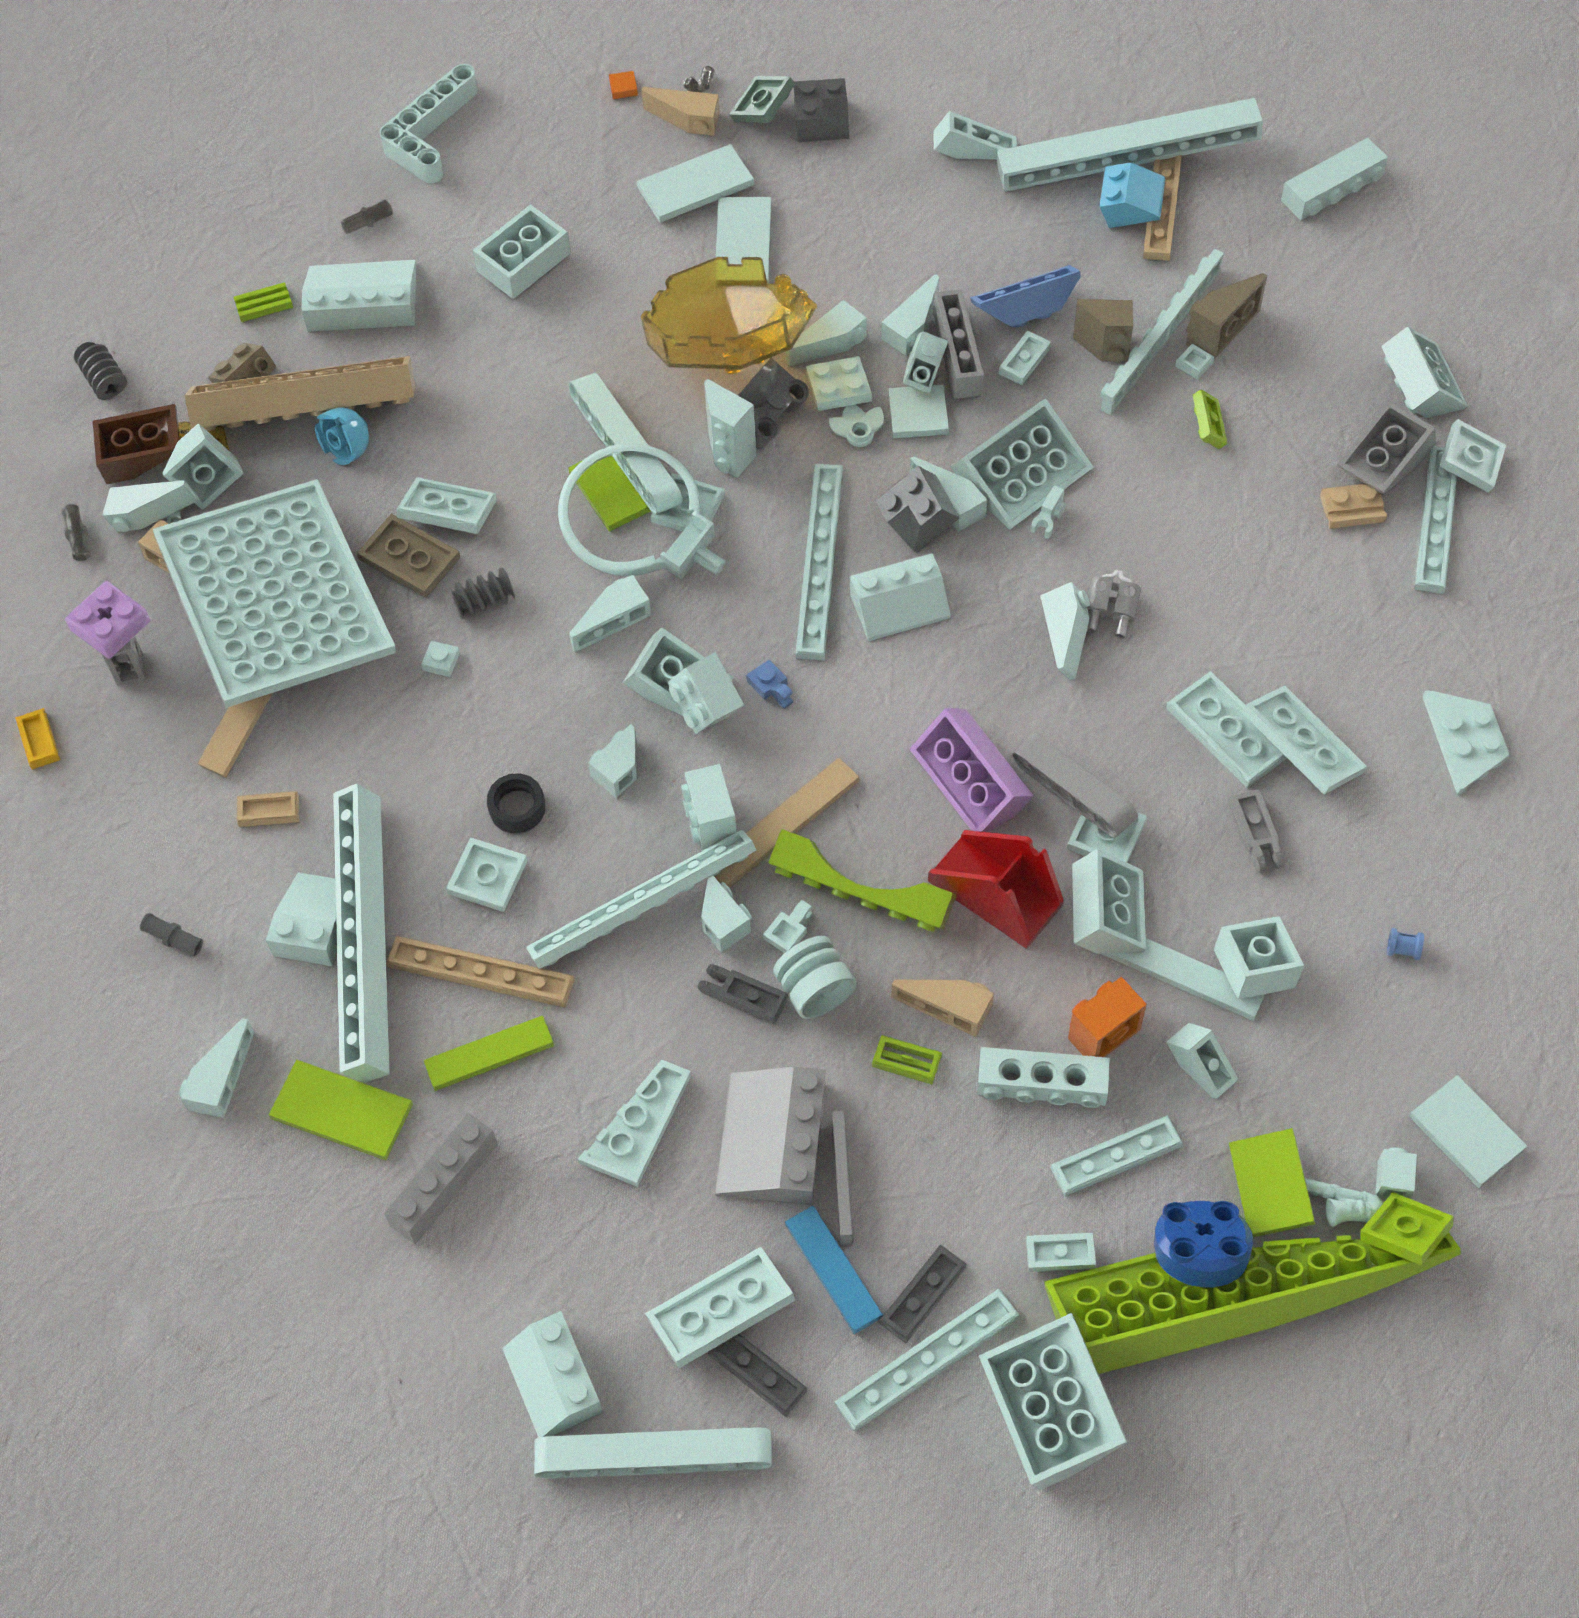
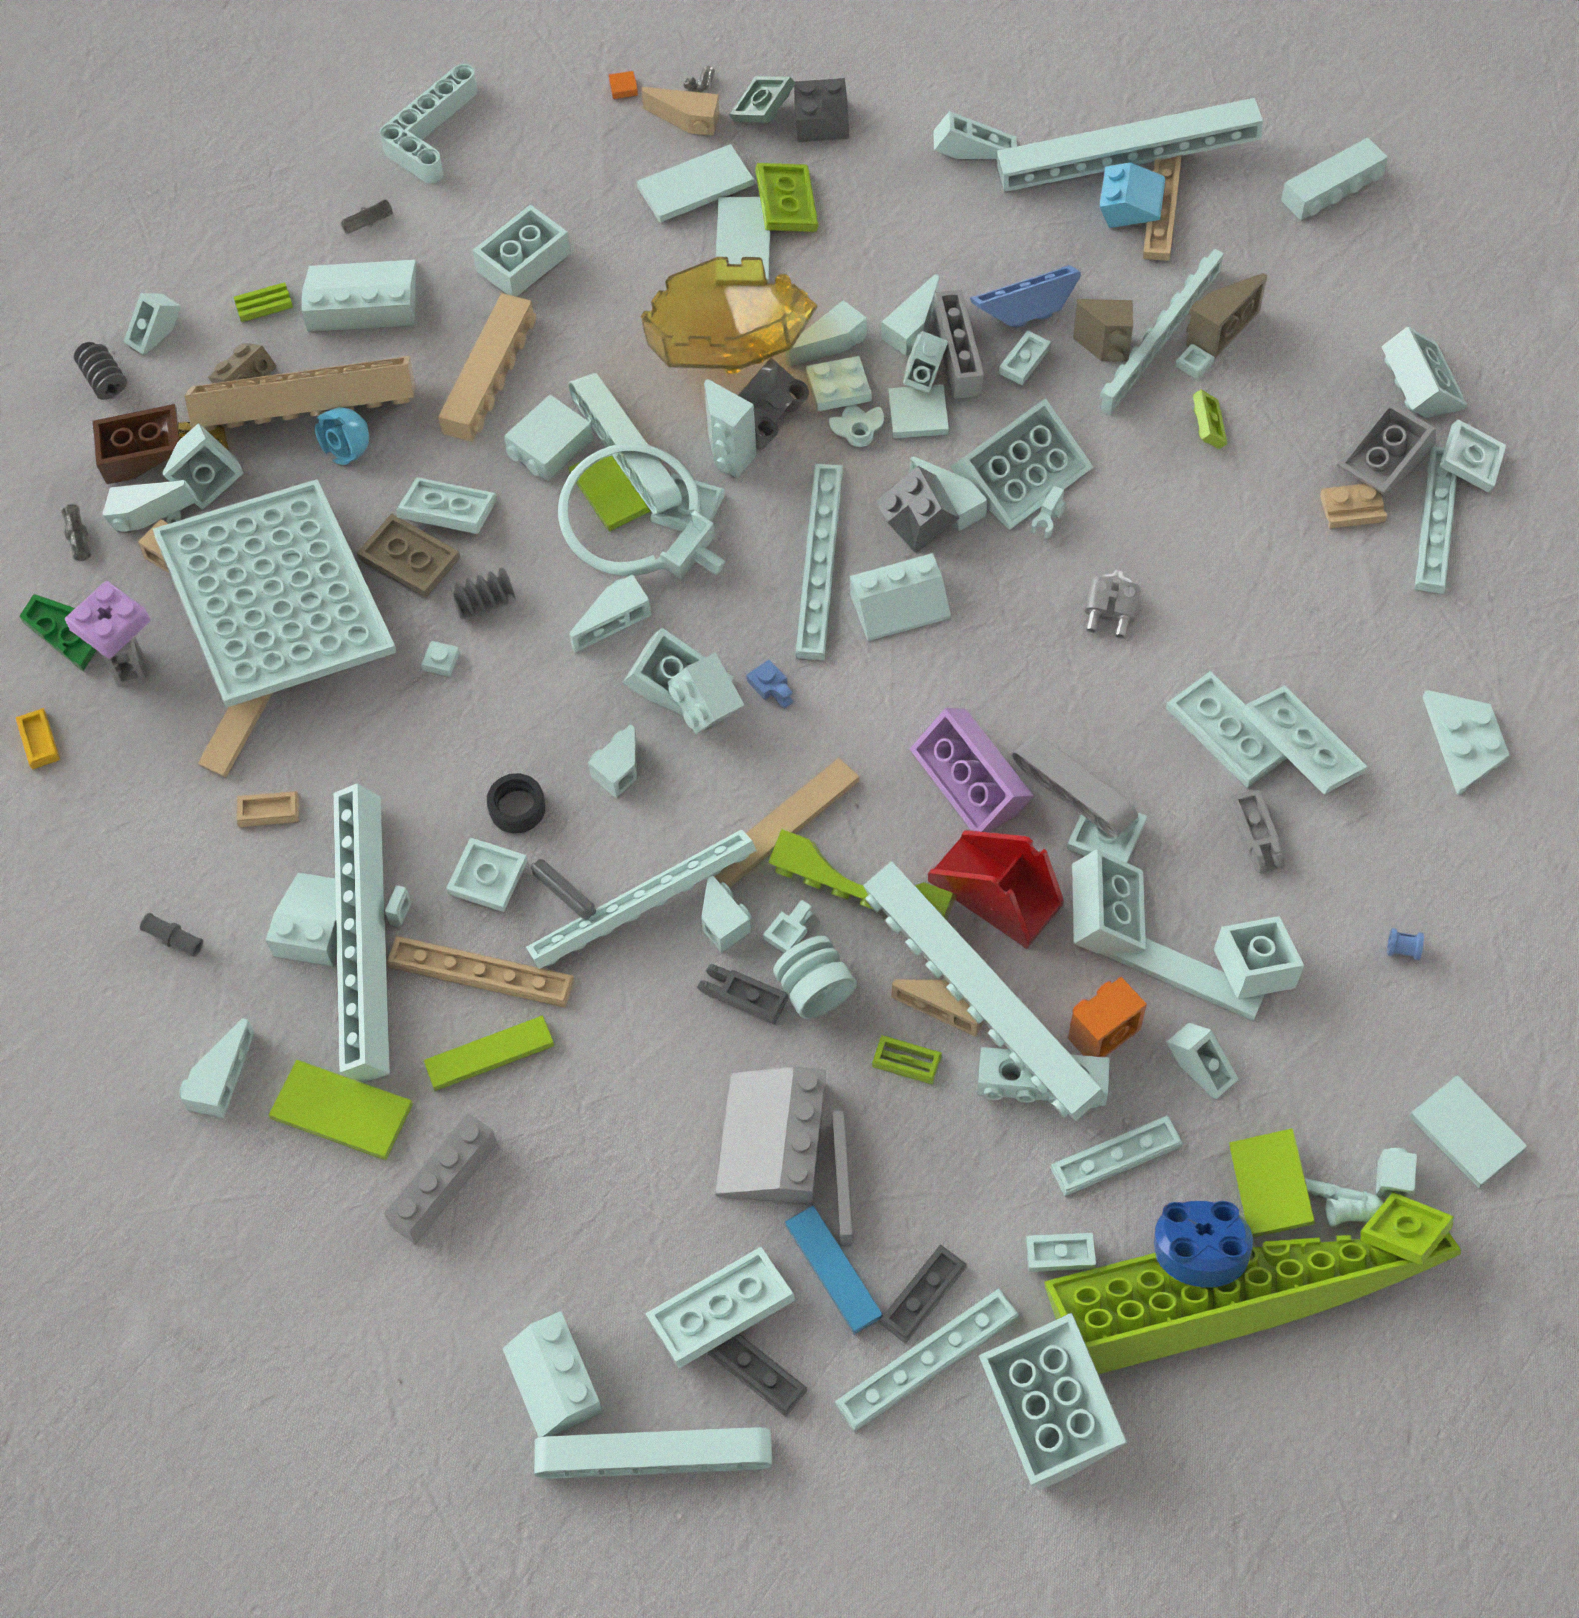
light aqua wing [578,1060,691,1187] -> none
light aqua brick [681,764,736,851] -> none
light aqua slope [1041,582,1090,680] -> none
none -> green wing [19,594,97,672]
none -> light aqua slope [123,293,181,355]
none -> light aqua tile [385,885,412,928]
none -> tan brick [438,293,536,442]
none -> light aqua brick [504,395,593,481]
none -> dark grey axle [531,859,596,920]
none -> lime tile [755,162,819,232]
none -> light aqua brick [863,861,1104,1122]

